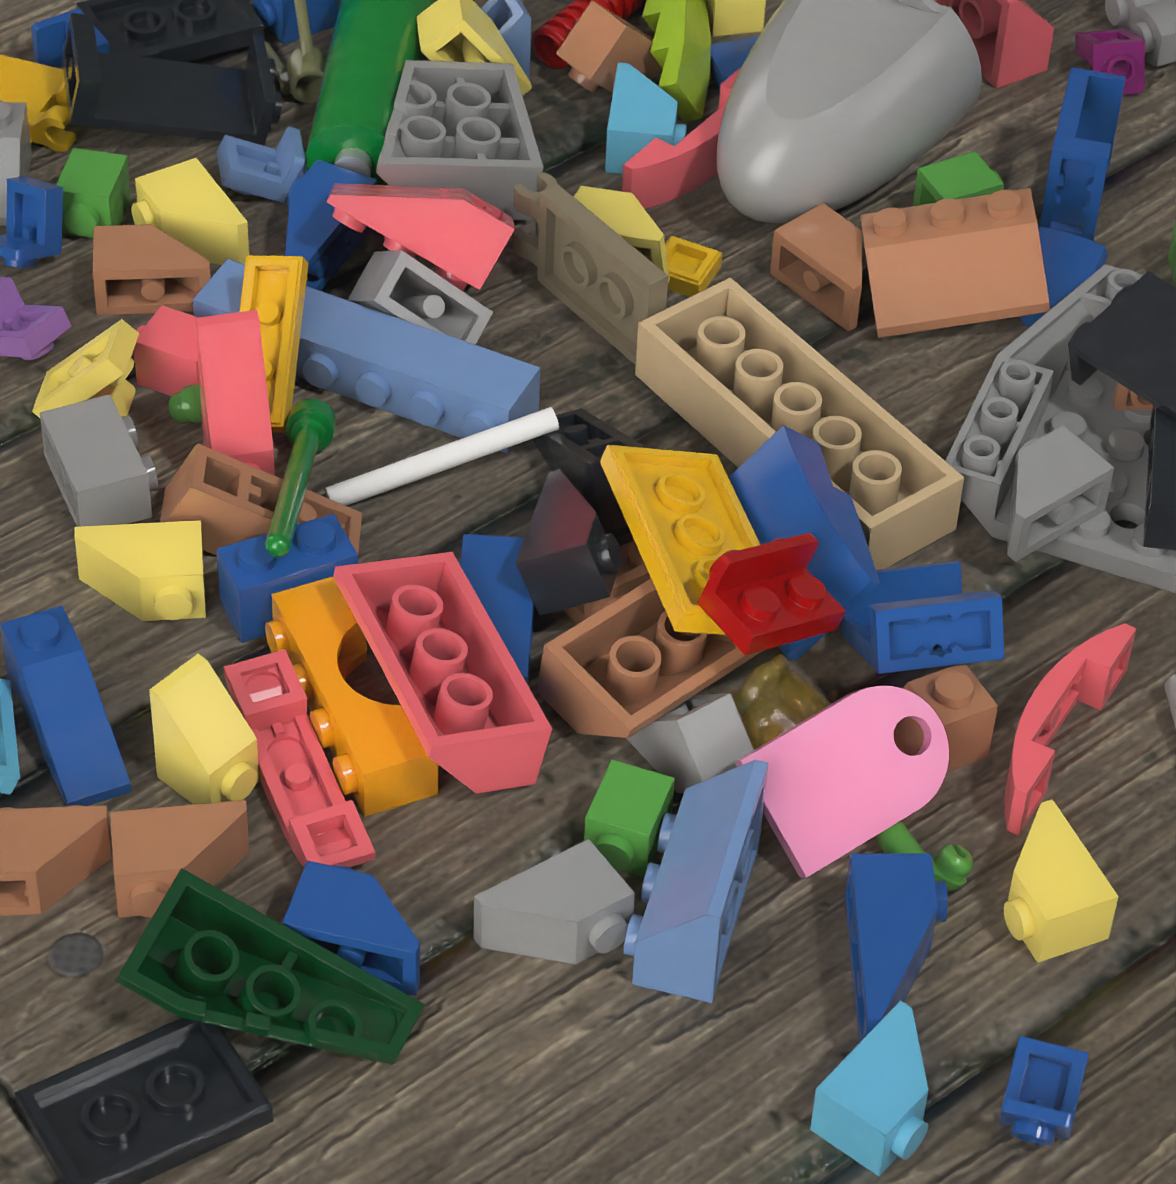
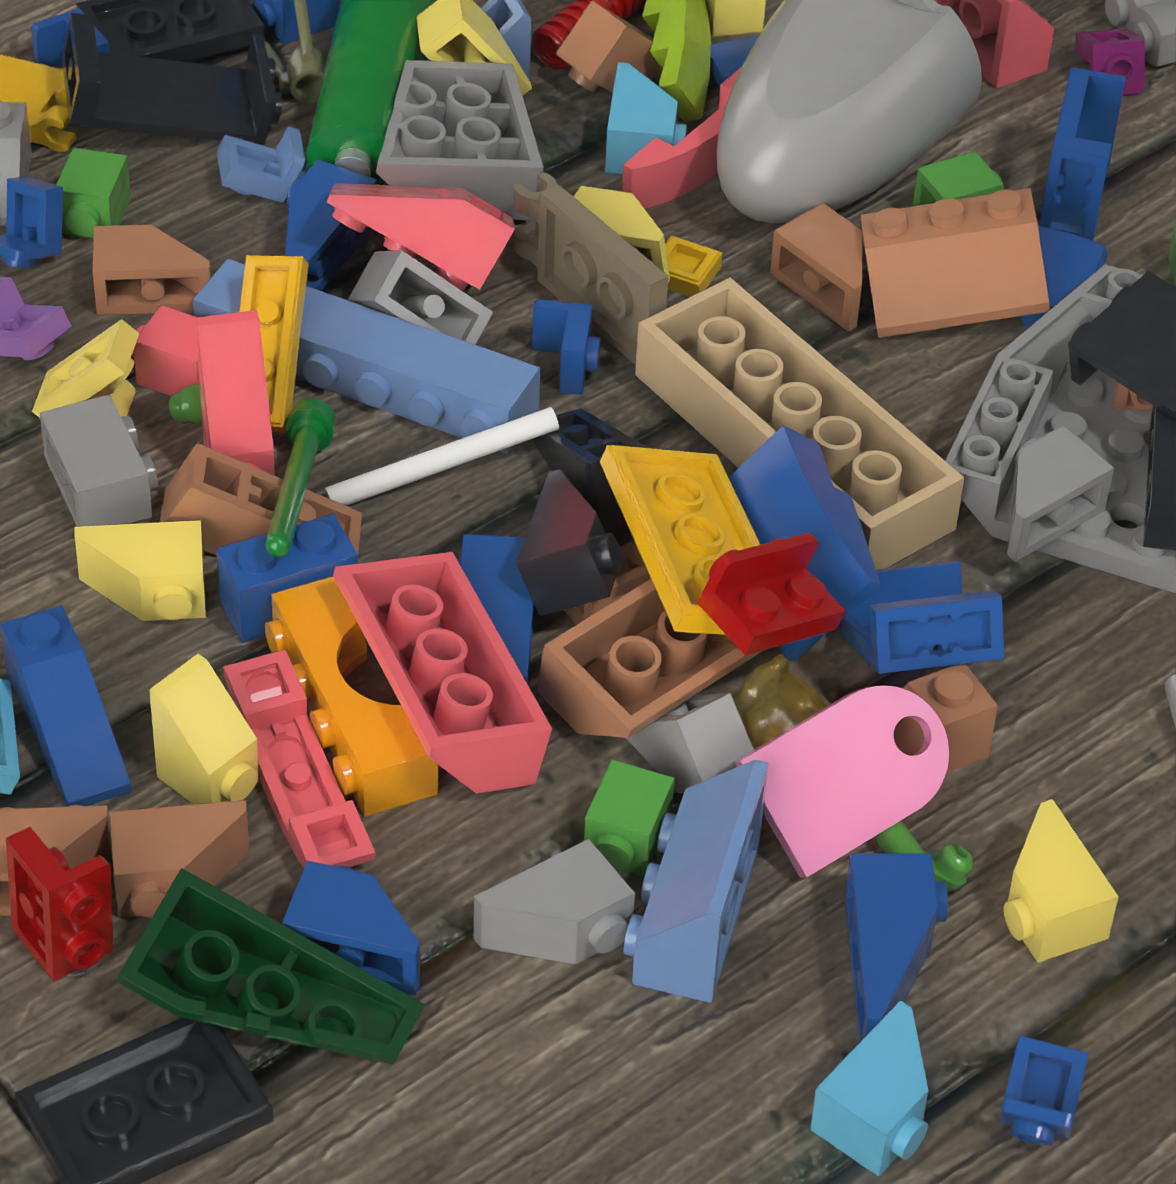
light yellow slope [131,158,249,265] -> none
coral slope [1004,623,1136,836] -> none
none -> red bracket [6,826,113,981]
none -> blue bracket [532,300,601,395]

